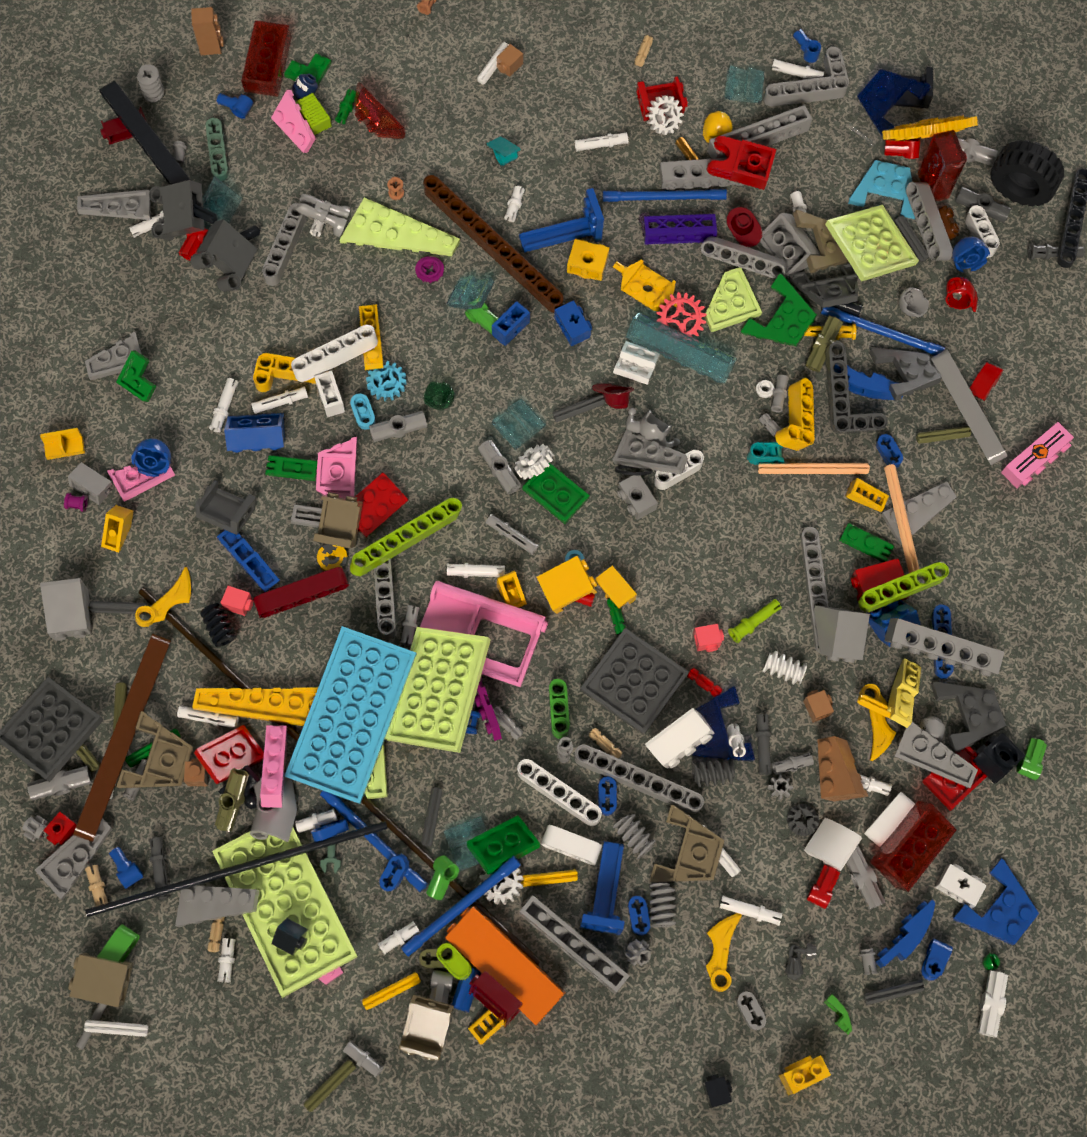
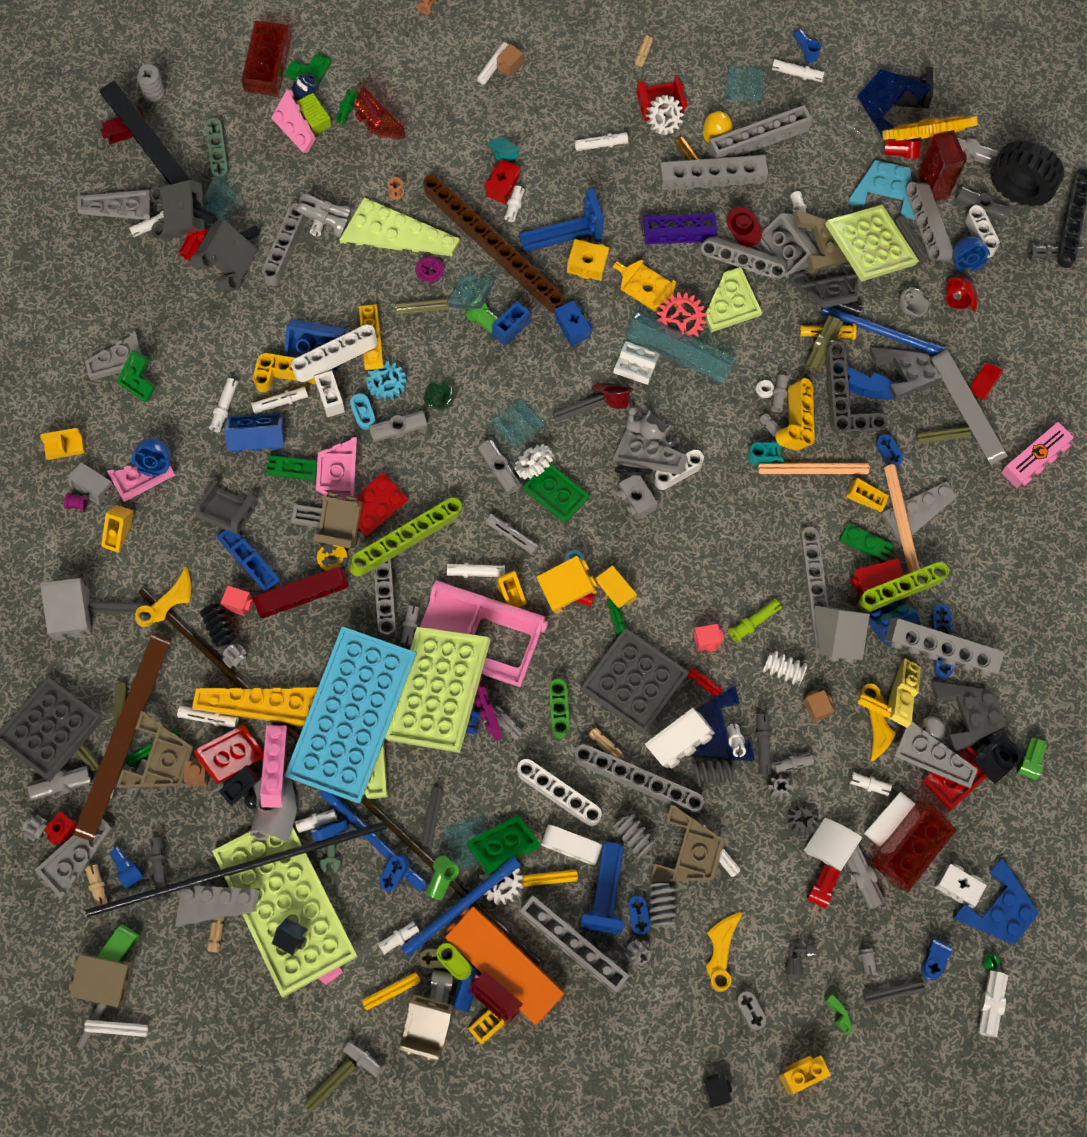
light grey pin [172,141,187,165] -> none
medium nougat wedge [191,7,224,55] -> none
olive piece [215,768,249,832] -> none
blue pin [217,93,253,119] -> none
white pin [217,938,236,983] -> none
light grey pin [557,737,573,763] -> none
blue beam [598,776,617,816] -> none
blue piece [602,189,727,202] -> none
red brick [706,136,777,190] -> none
white pin [720,896,782,926] -> none
green wing [741,274,817,347] -> none
light grey beam [764,46,849,107] -> none
medium nougat wedge [817,736,868,802] -> none
blue slope [875,900,935,968] -> none
reddish brown plate [938,205,960,240] -> none
none -> light grey gear [222,644,247,668]
none -> blue slope [284,319,346,370]
none -> olive axle [395,299,449,314]
none -> red brick [484,159,520,204]

